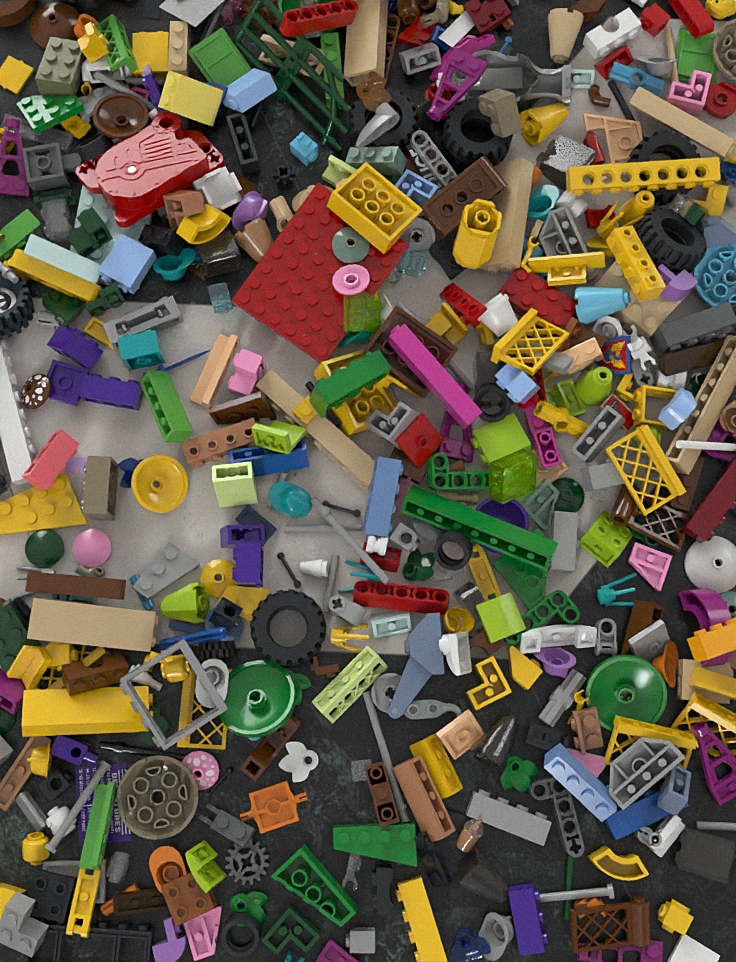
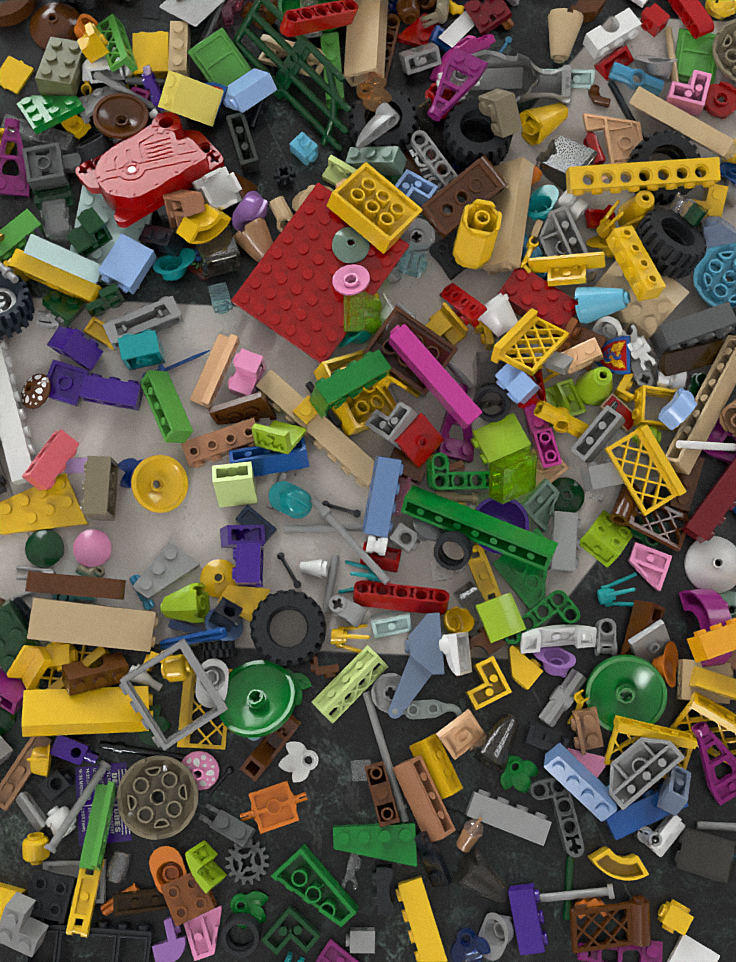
dark green plate [402,548,435,581] -> none
medium lavender brick [657,264,699,301] -> none

